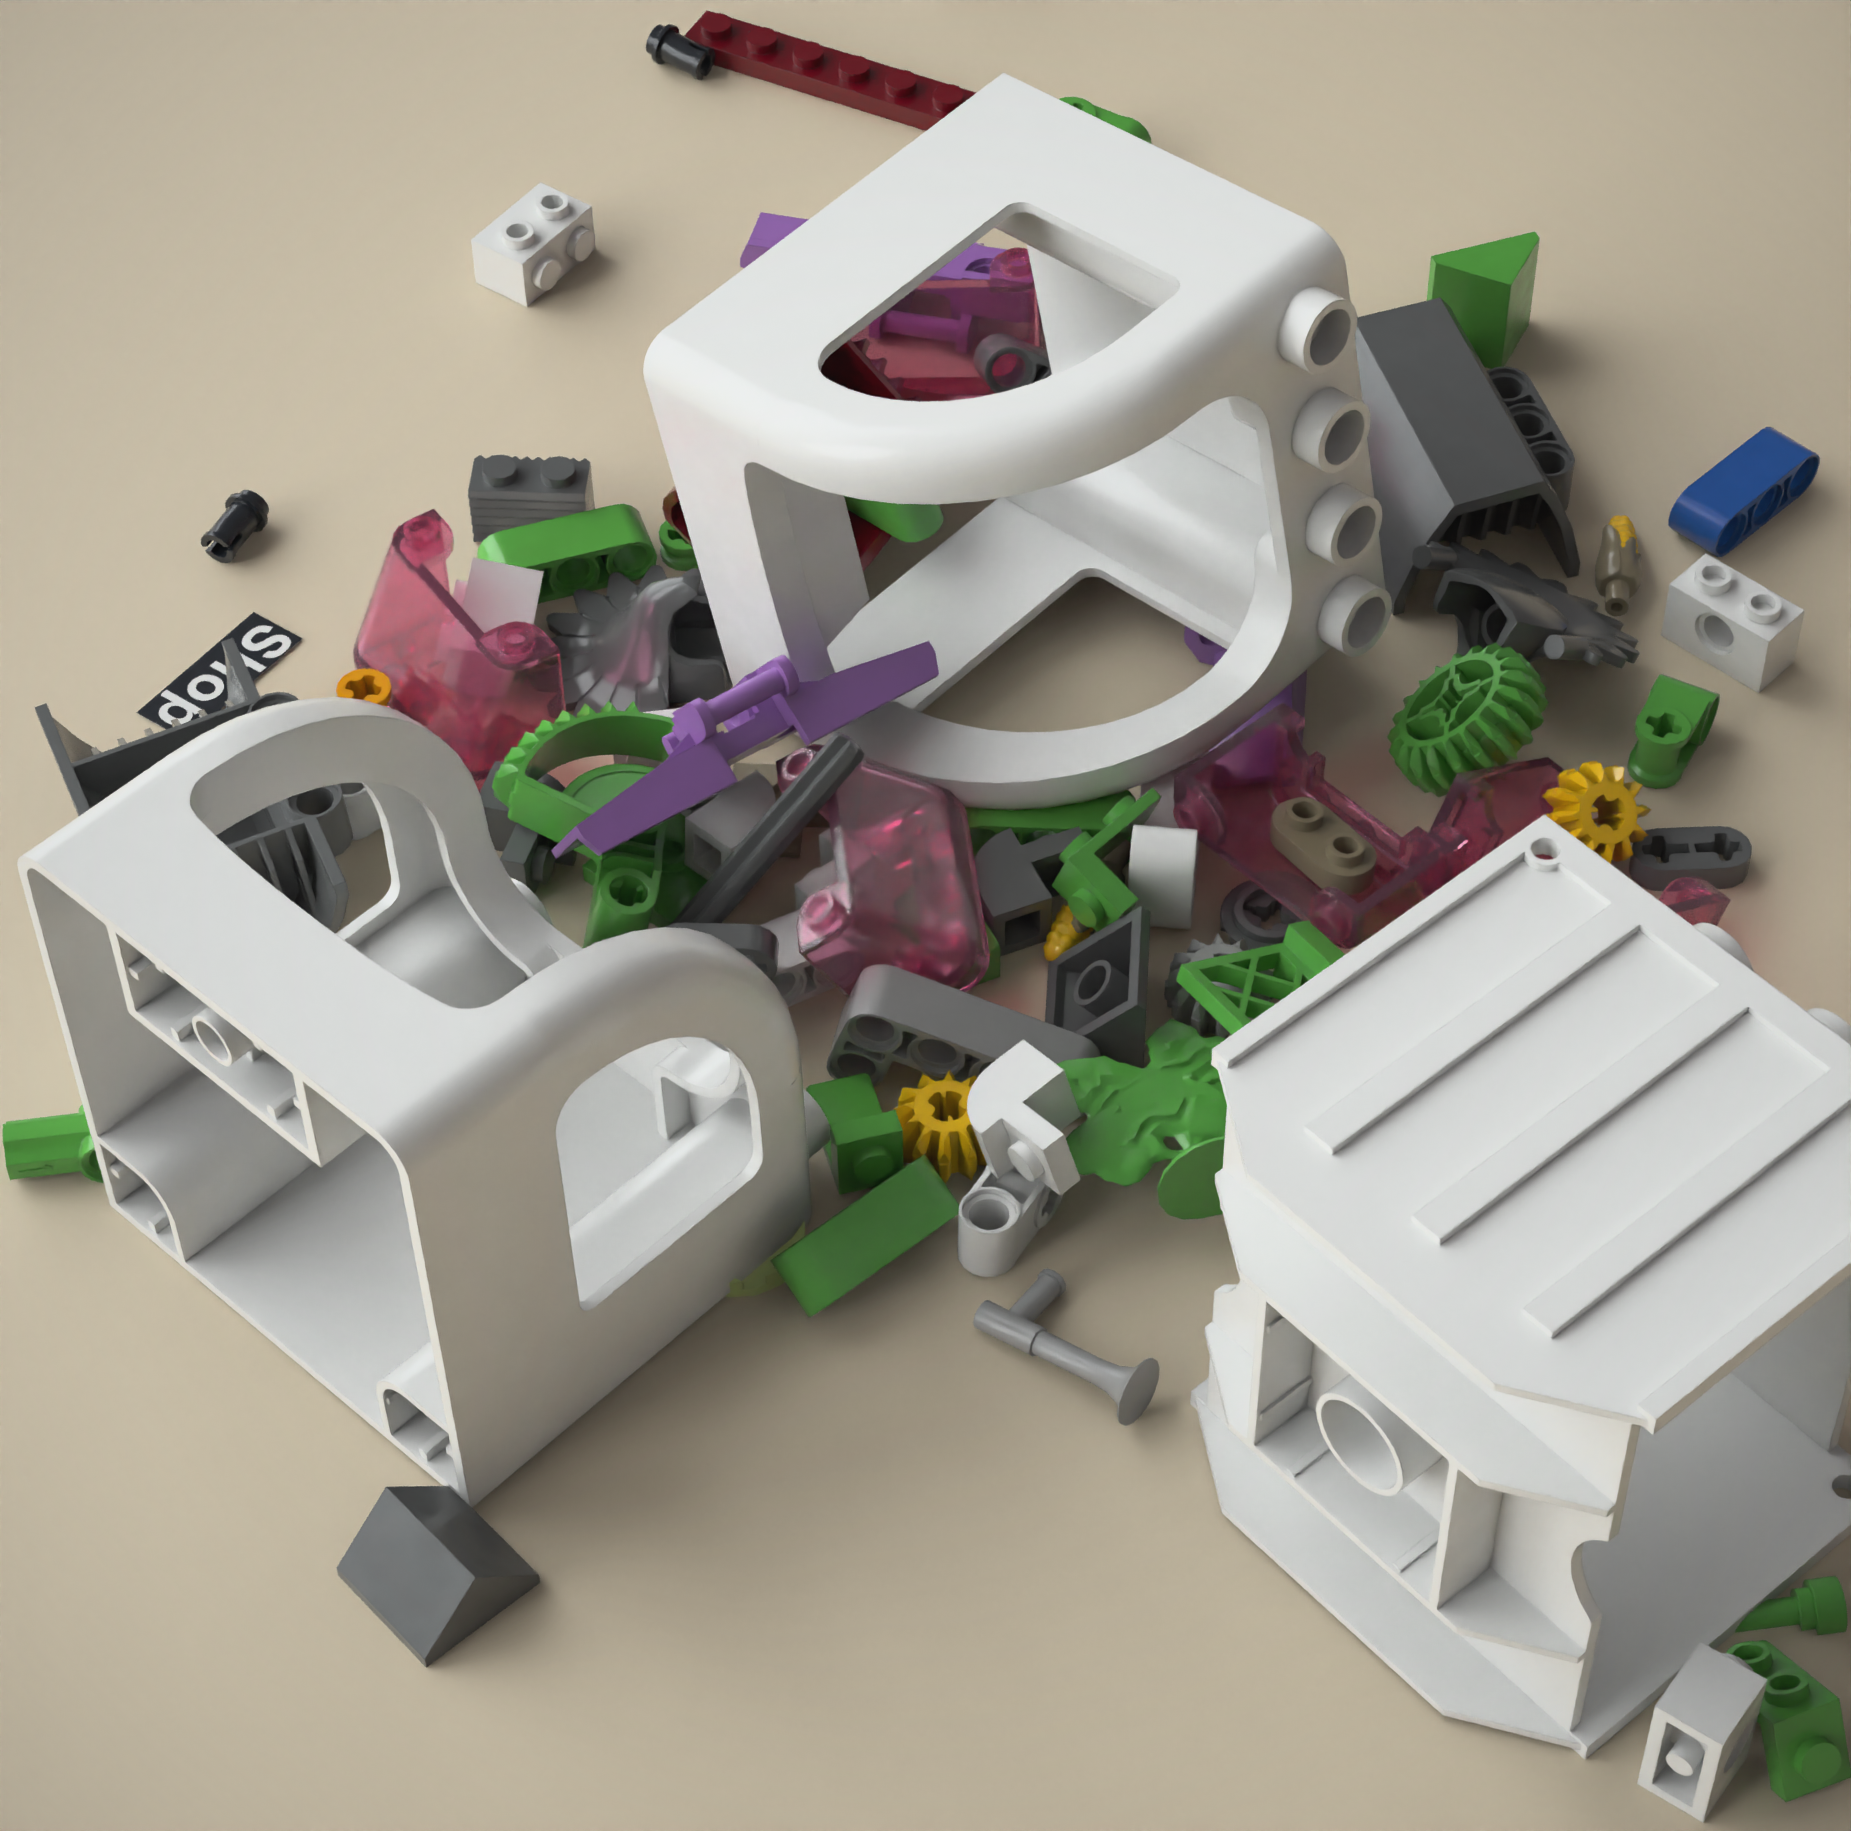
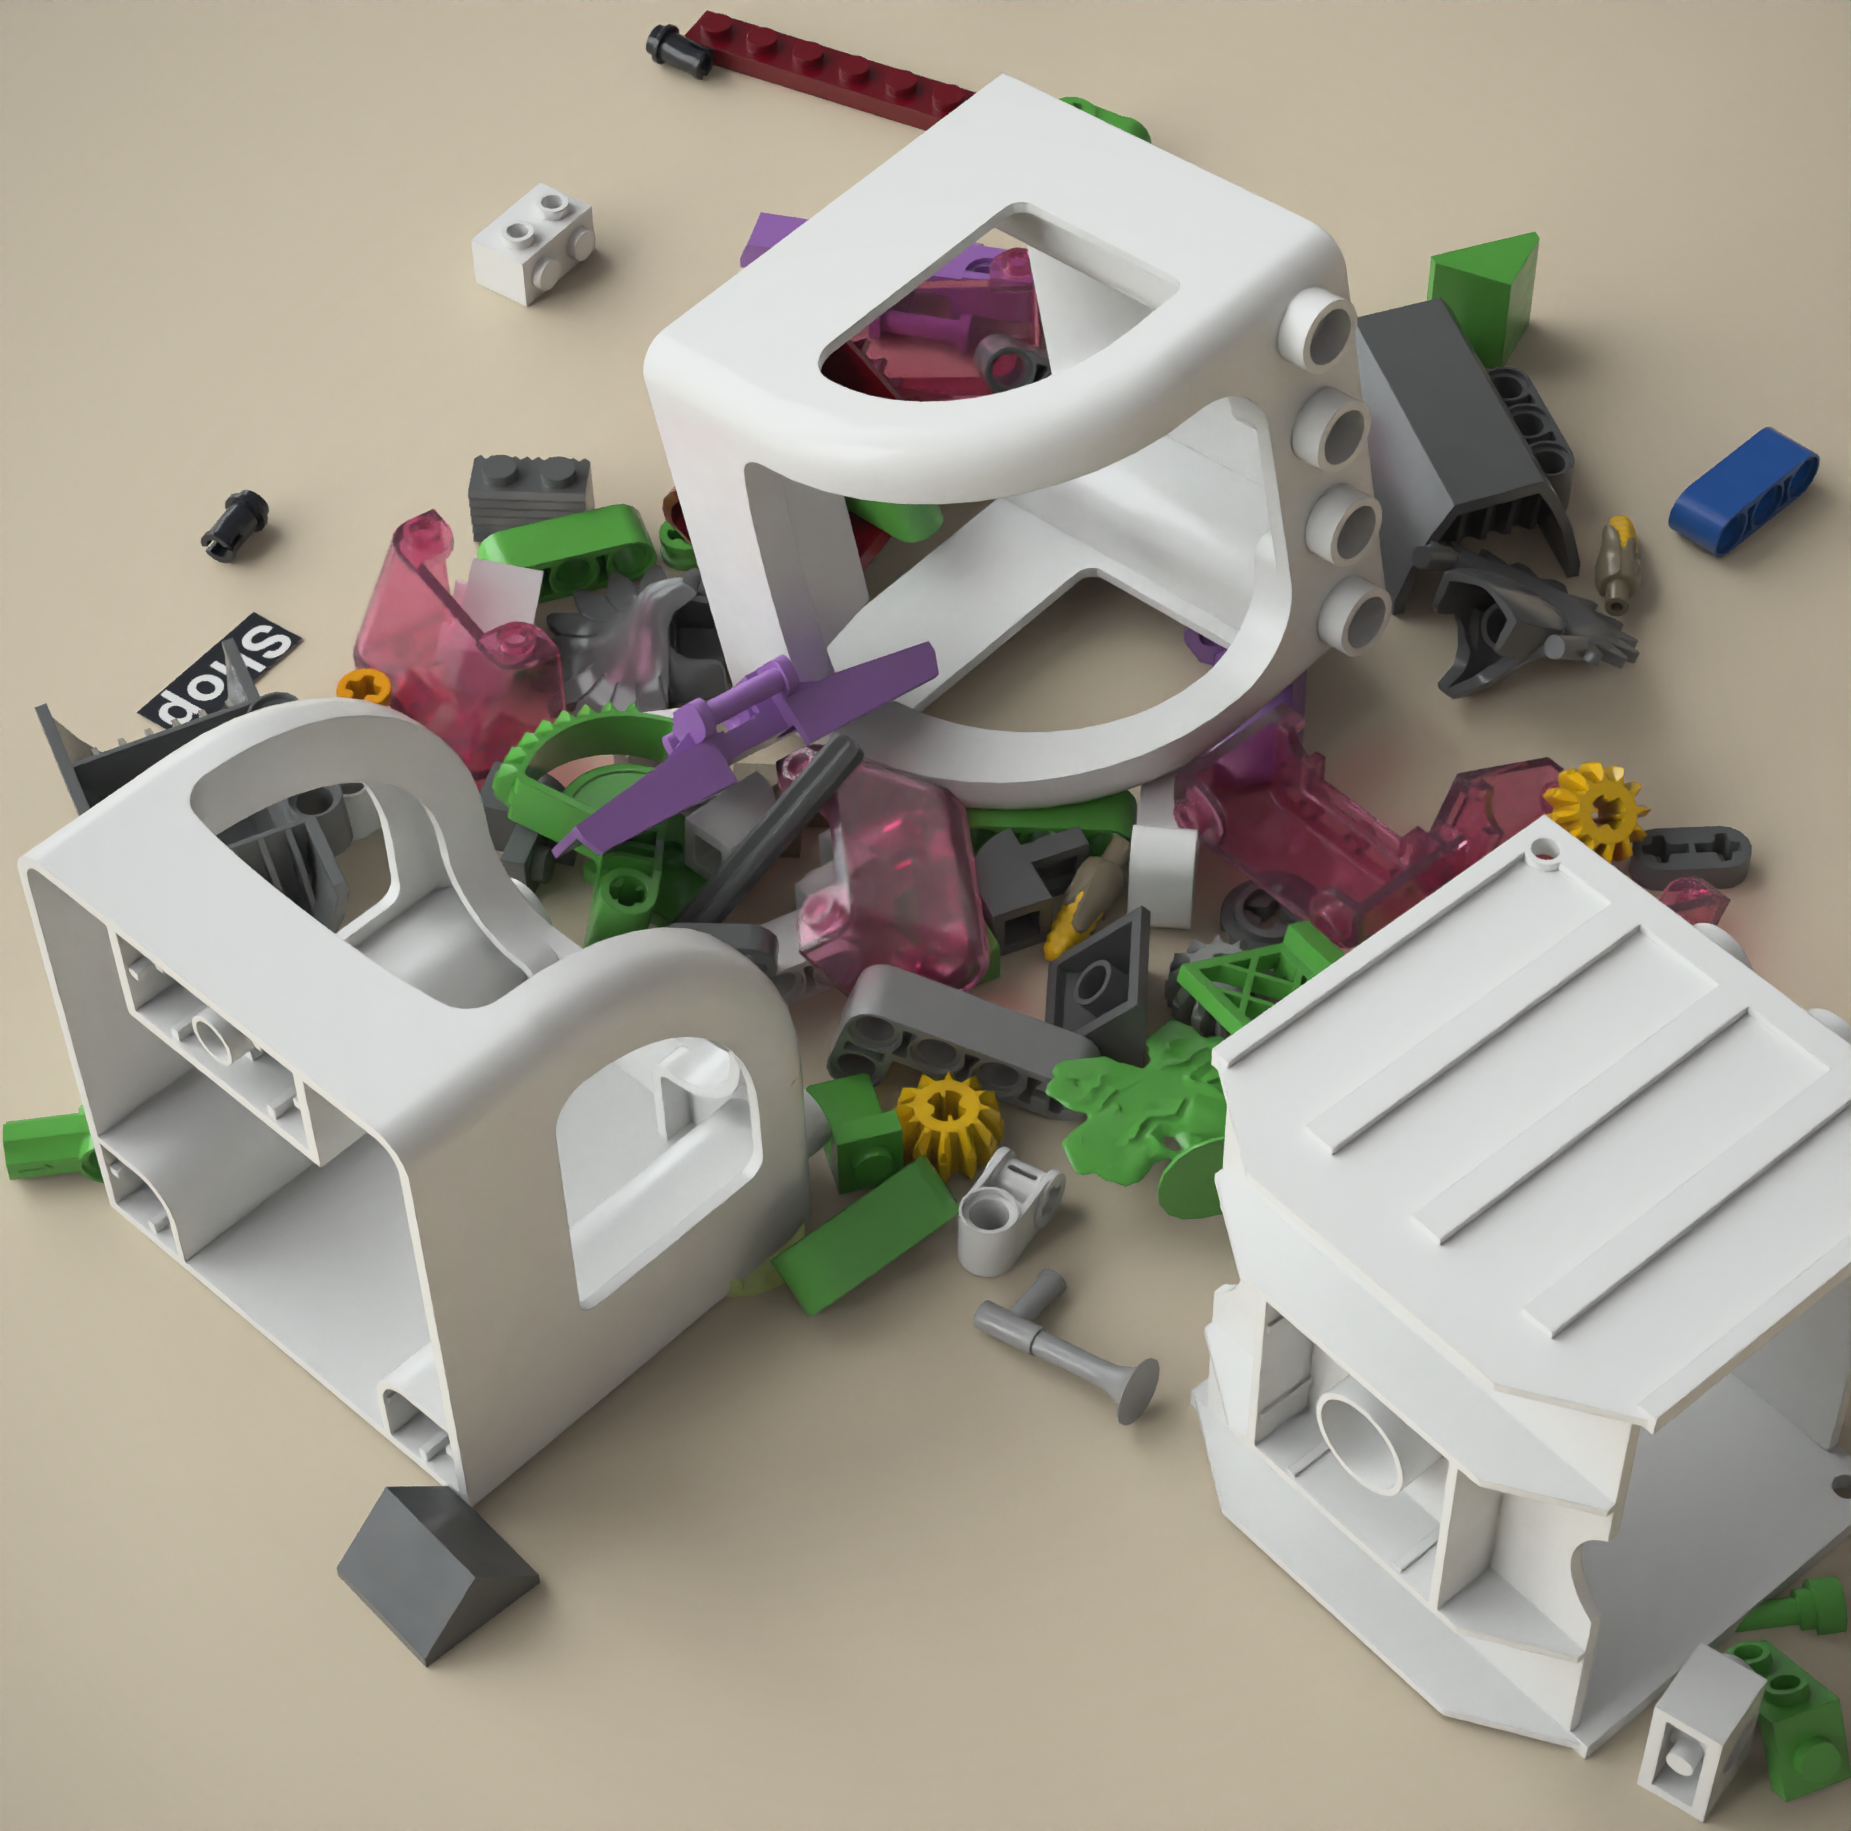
white brick [967,1039,1081,1195] -> none
bright green bracket [1052,788,1162,932] -> none
dark tan plate [1270,797,1377,895] -> none
bright green gear [1387,643,1549,798] -> none
bright green piece [1627,674,1720,789] -> none
white brick [1661,553,1805,693] -> none

